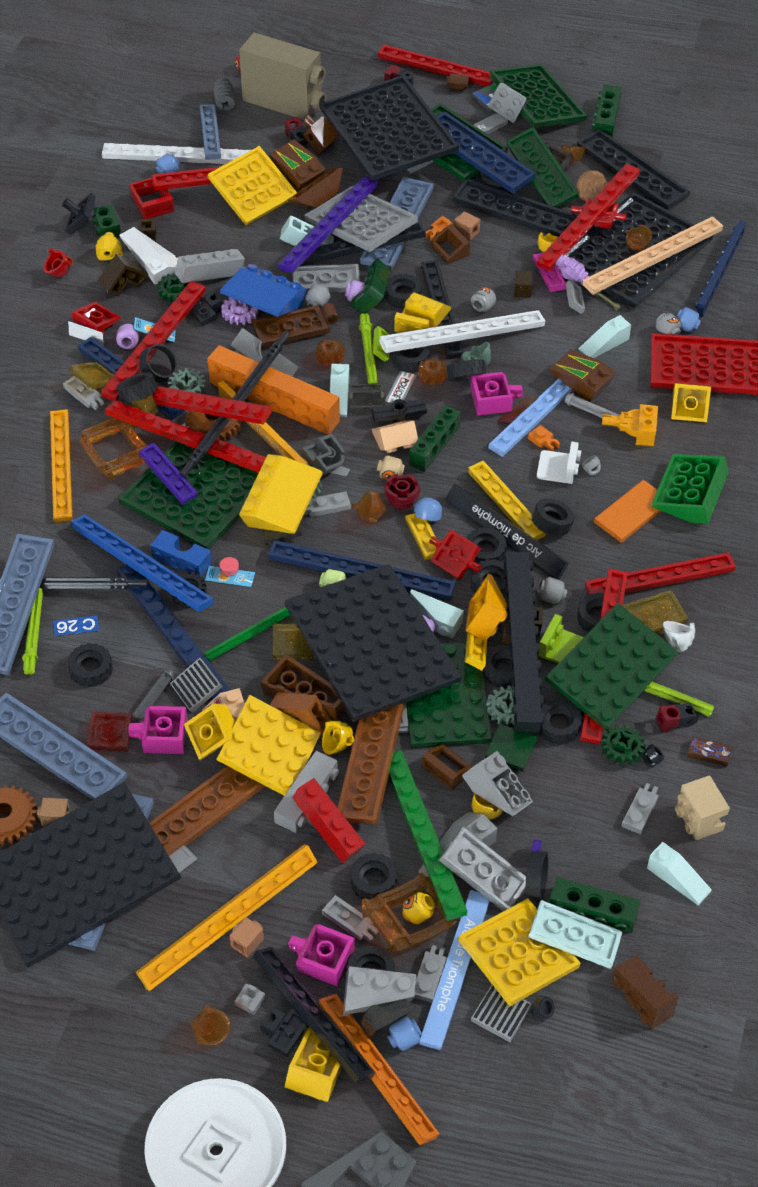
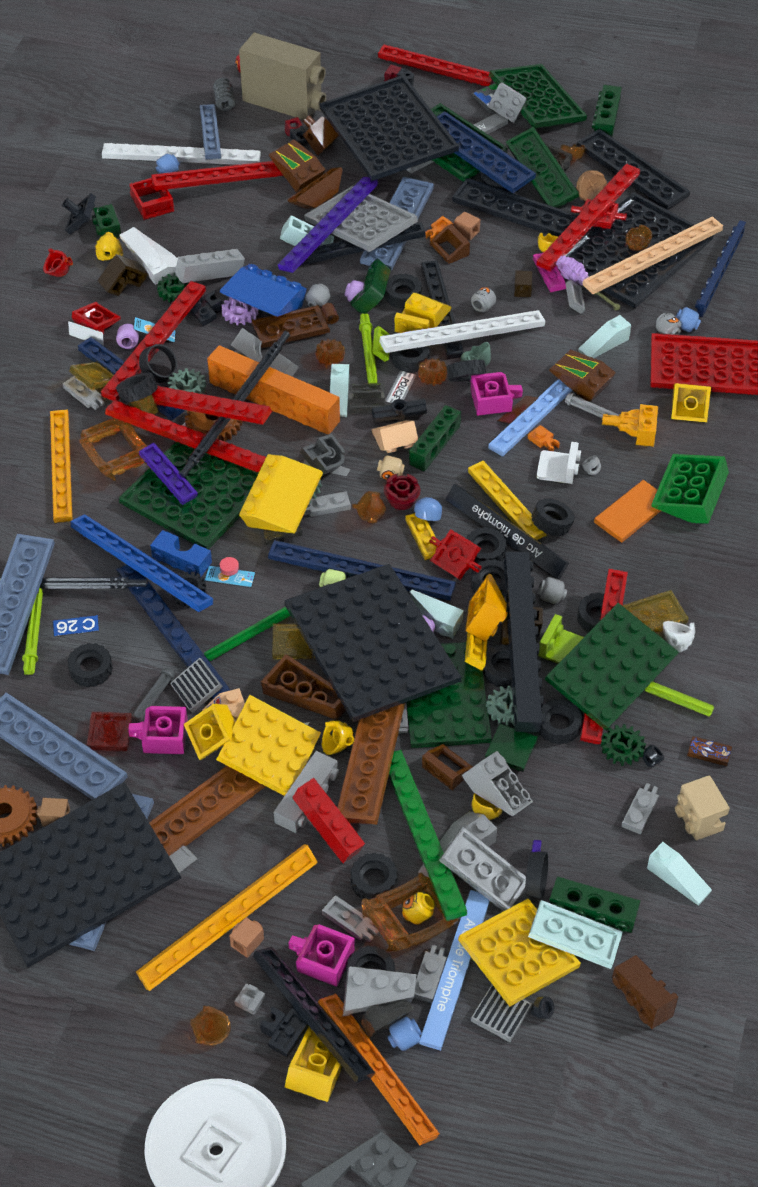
dark brown brick [138,219,157,242] -> none
yellow plate [207,146,297,226] -> none
light orange tile [218,381,308,465] -> none
dark orange slope [270,692,331,737] -> none
light grey tile [292,264,360,294] -> none
reddish brown brick [446,74,468,90] -> none
red plate [585,552,736,595] -> none
leg [655,703,698,733] -> none

